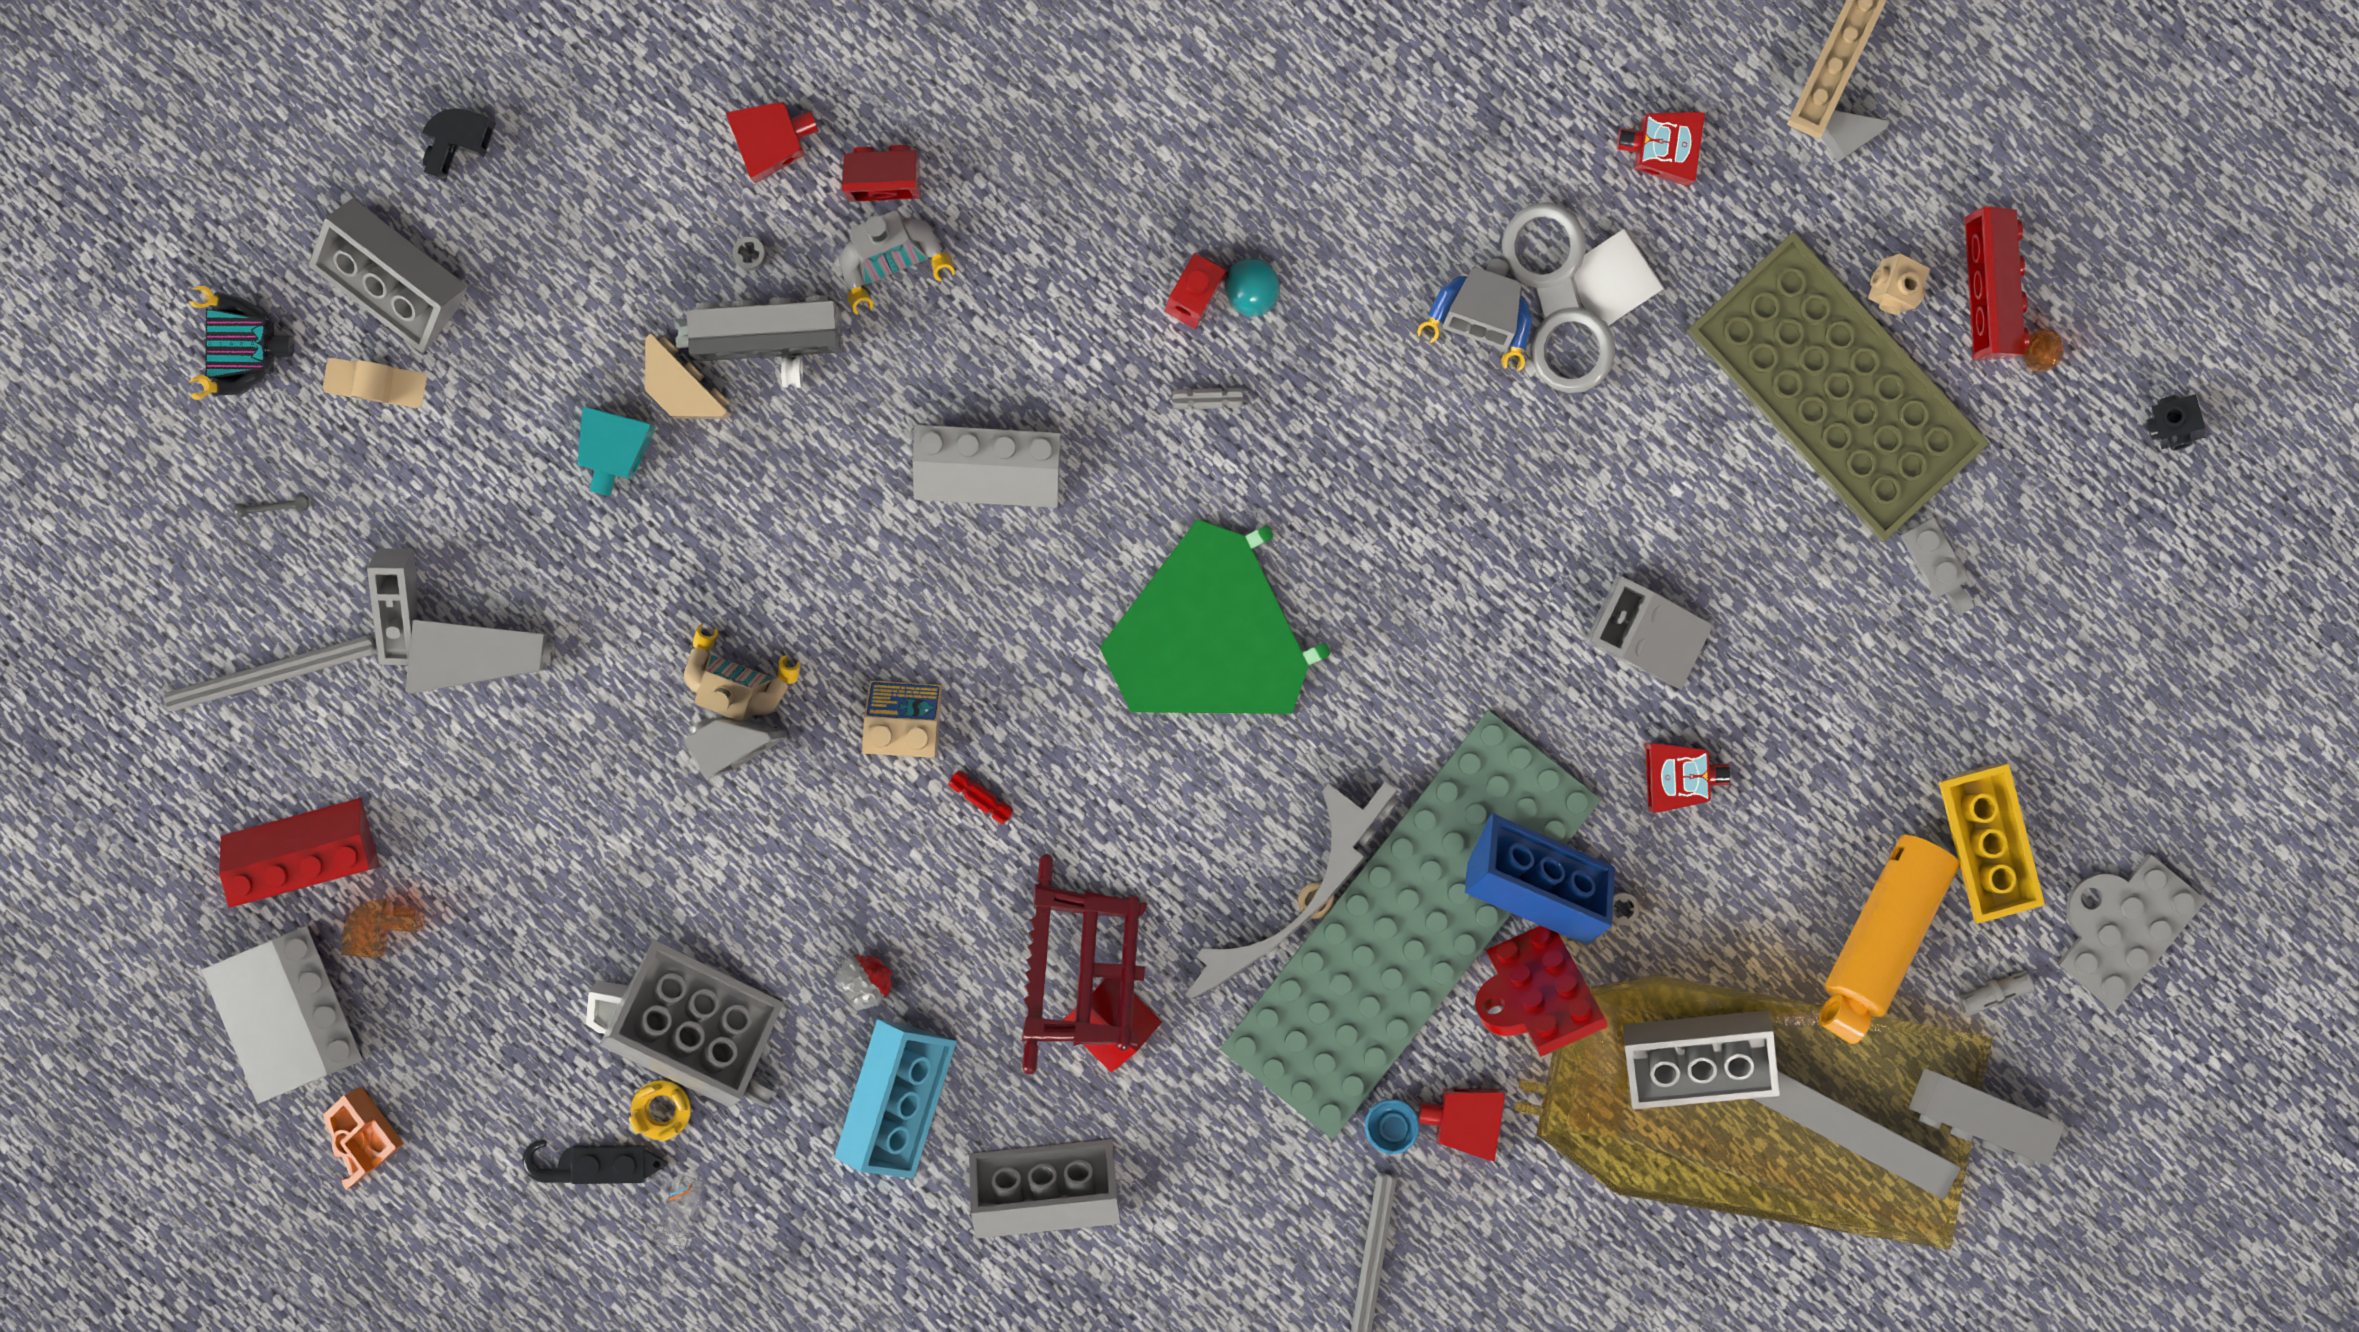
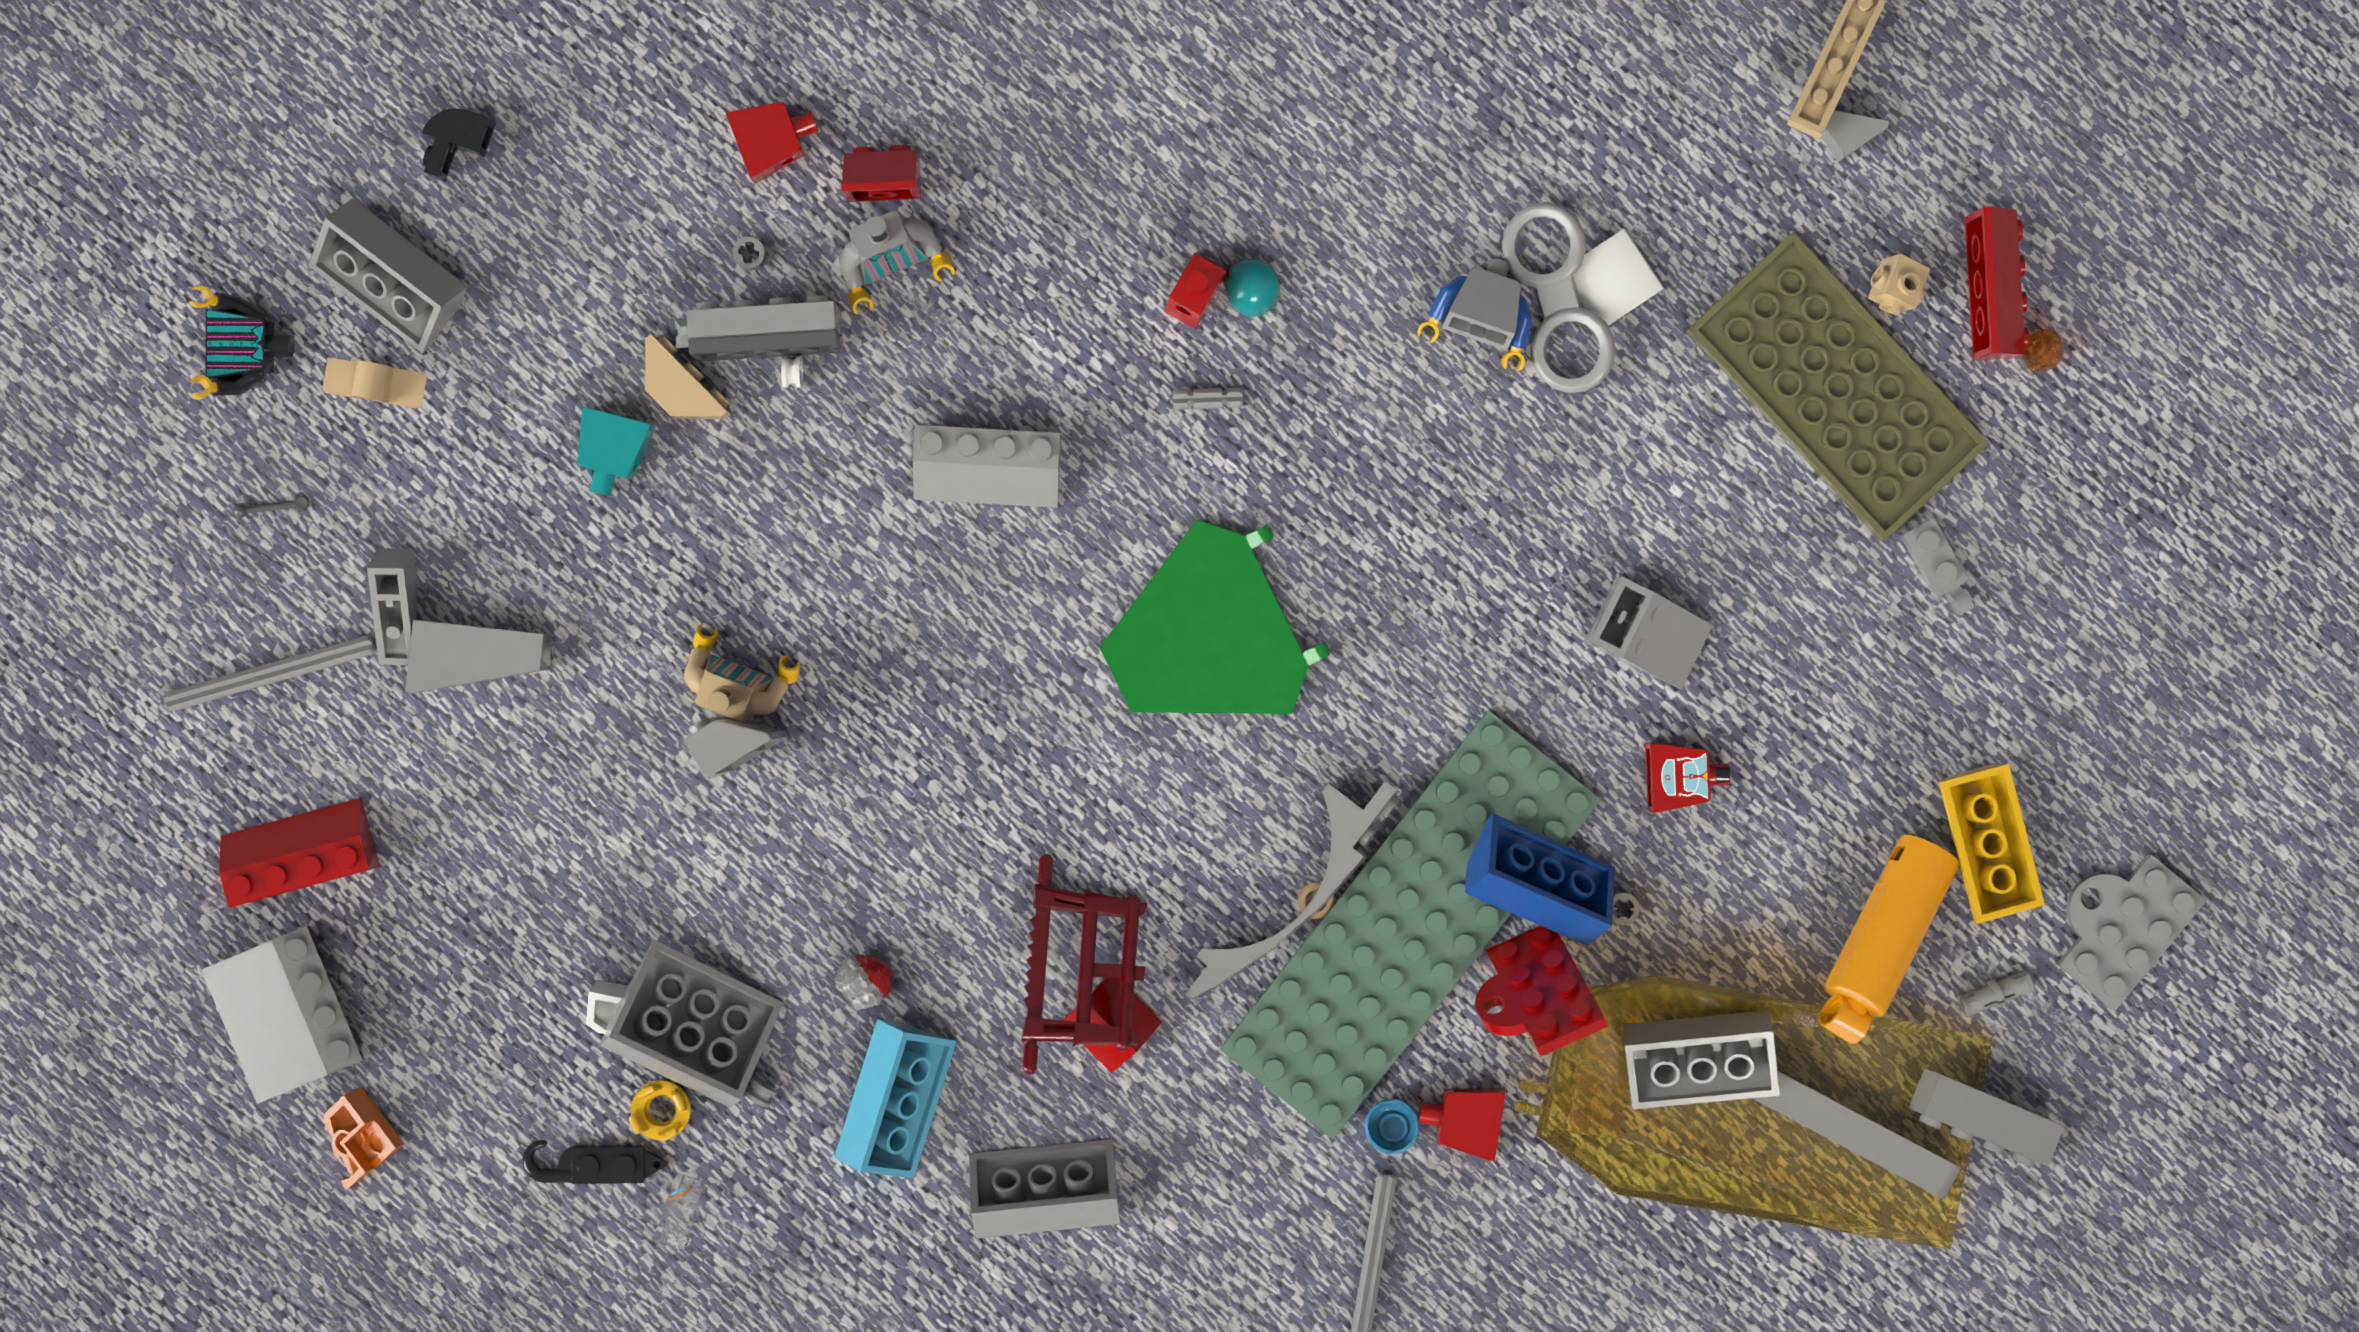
clear orange brick [341,898,426,958] -> none
slope [862,680,942,758] -> none
red axle [948,770,1014,824] -> none
red torso [1616,112,1705,186] -> none
black brick [2146,394,2206,451] -> none

